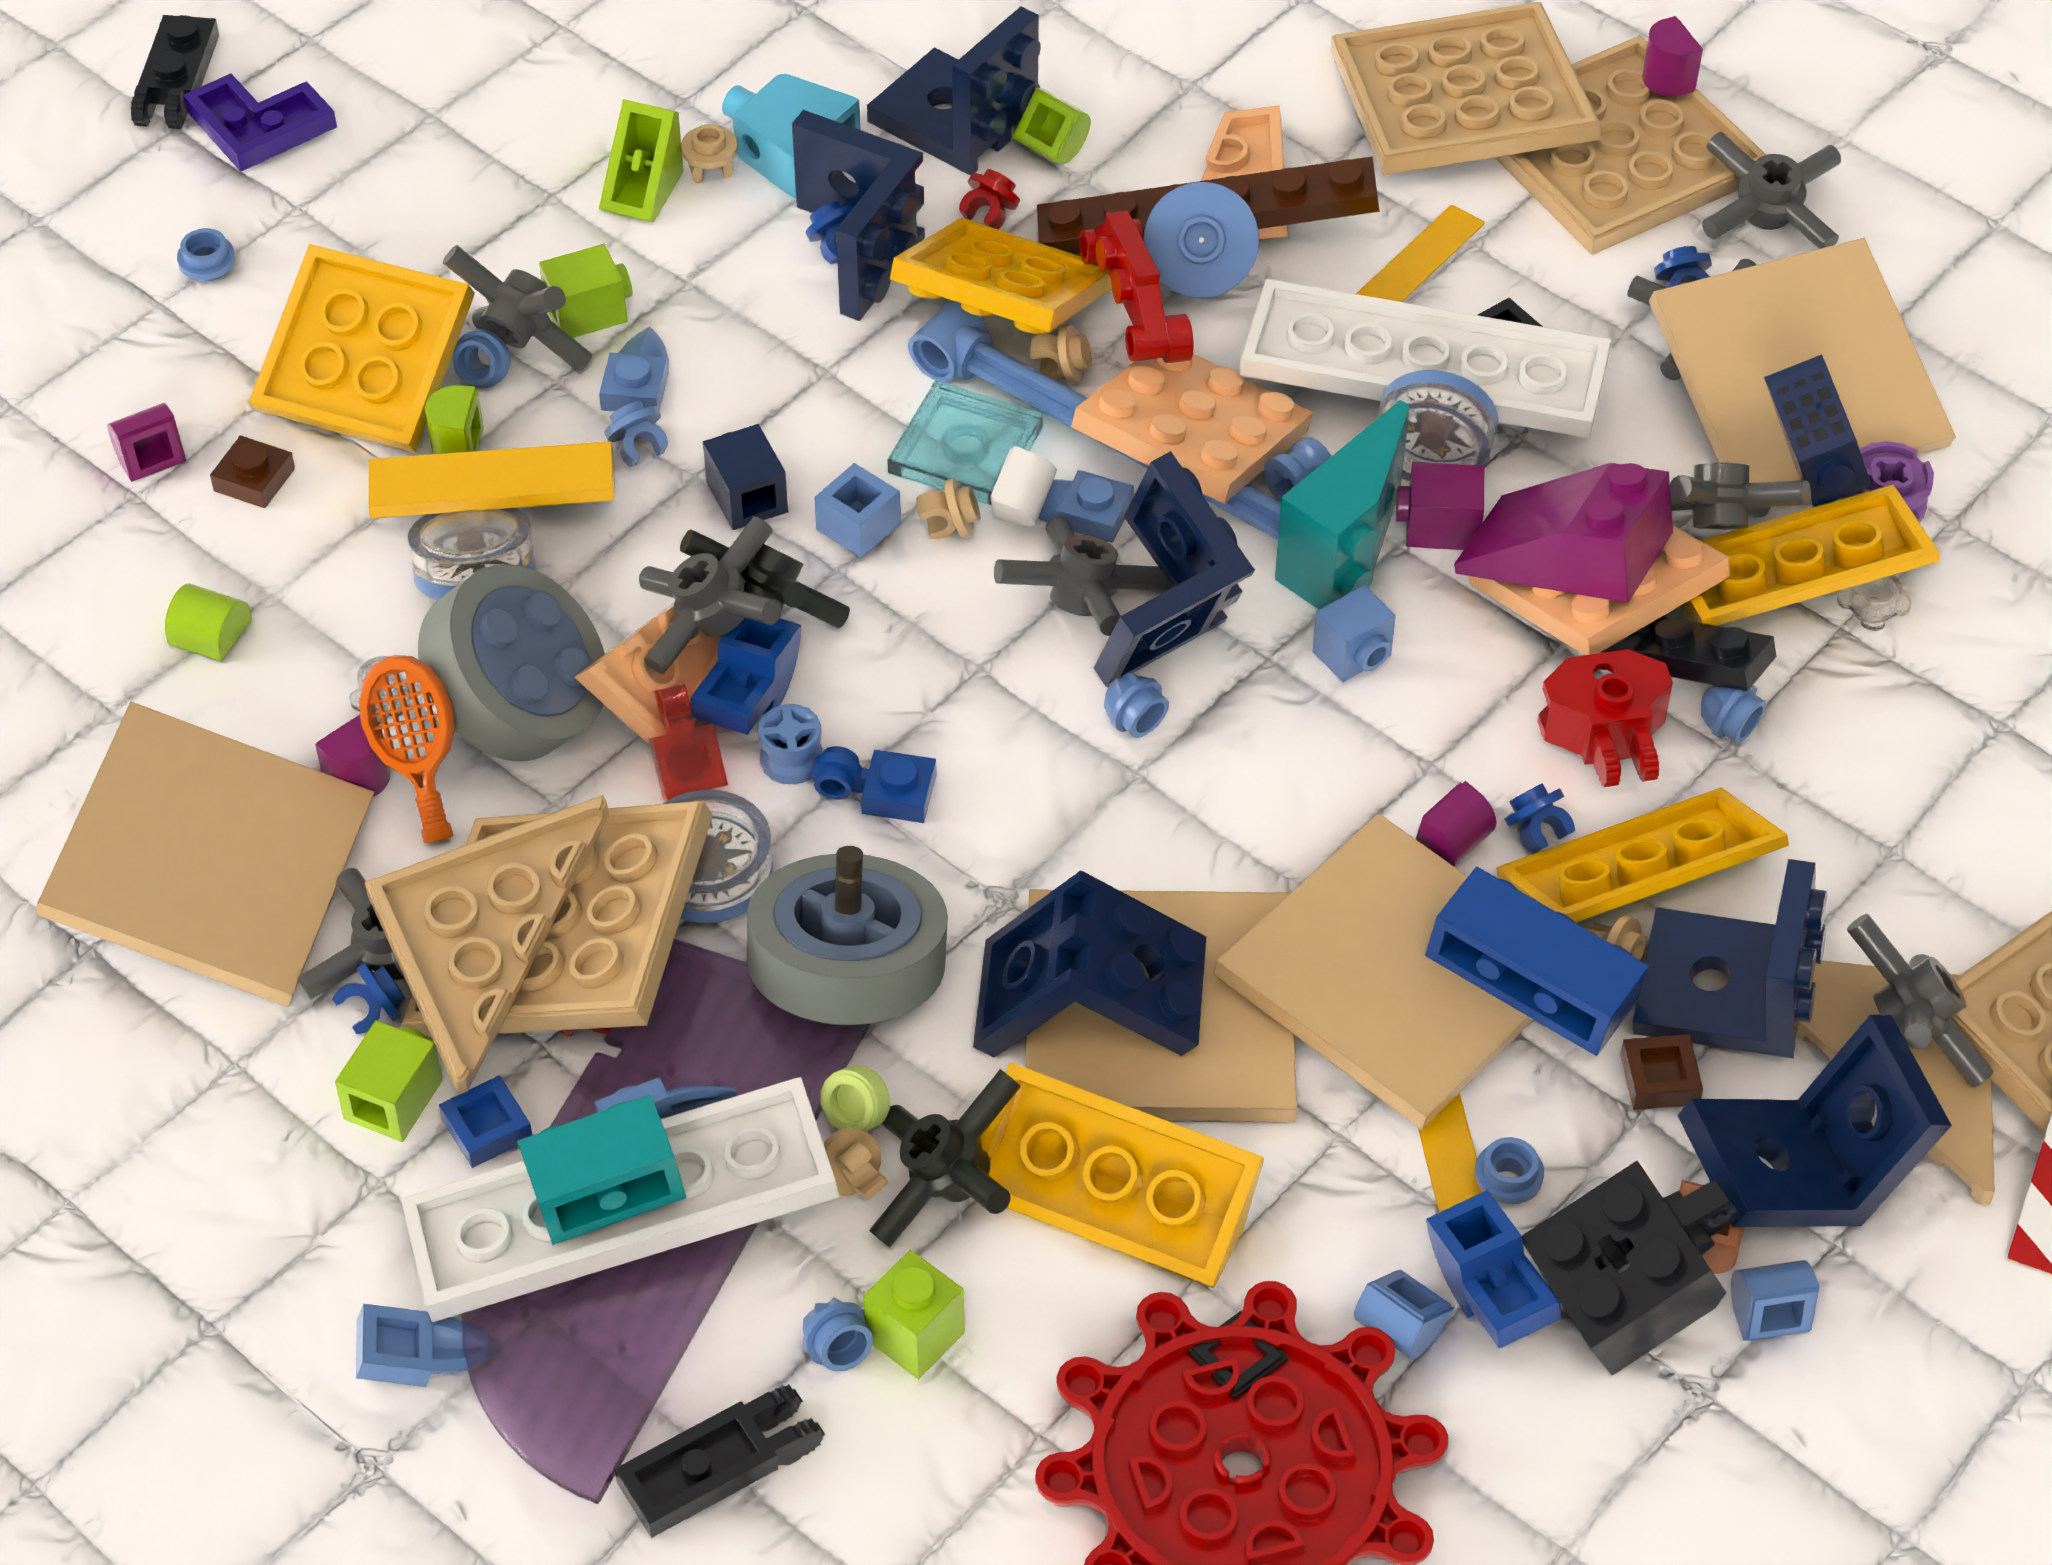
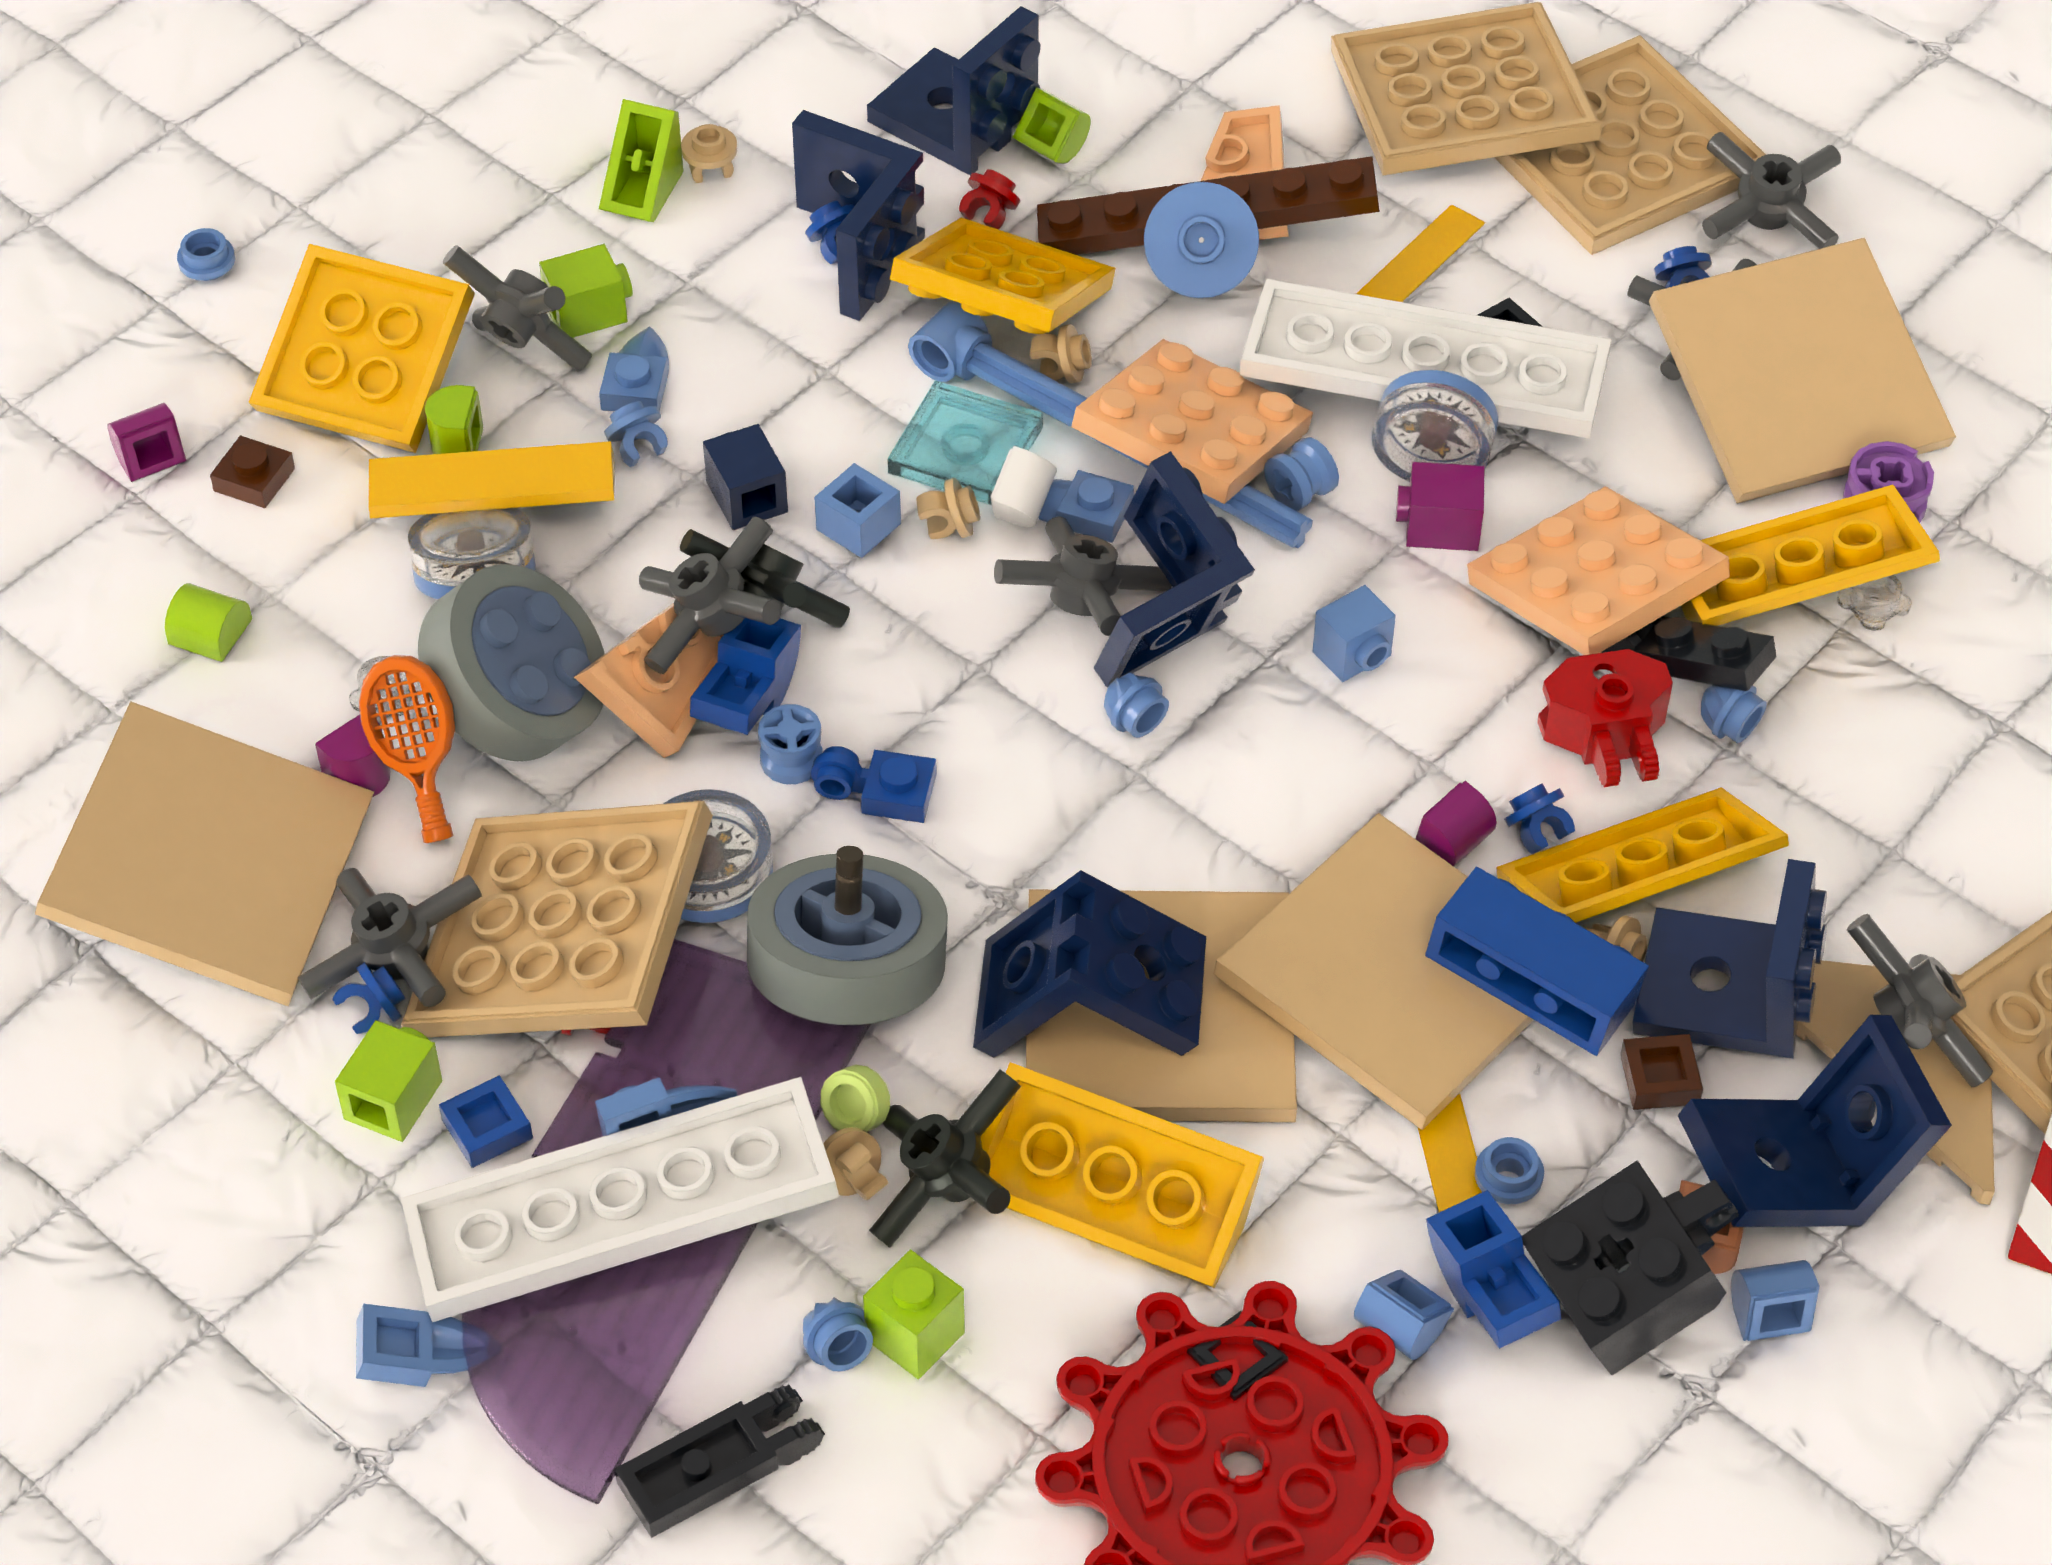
black hinge [130,15,219,129] -> none
dark purple plate [183,73,337,172] -> none
tan tile [365,795,608,1095] -> none
medium blue plate [452,329,511,388] -> none
teal brick [517,1094,687,1245] -> none
clear red plate [648,684,728,800] -> none
medium azure torso [722,73,861,199] -> none
red plate [1079,211,1194,363] -> none
teal slope [1275,400,1410,610] -> none
magenta slope [1454,463,1673,603] -> none
magenta brick [1642,16,1703,96] -> none
dark grey bar [1670,463,1811,530] -> none
dark blue slope [1764,354,1872,507] -> none

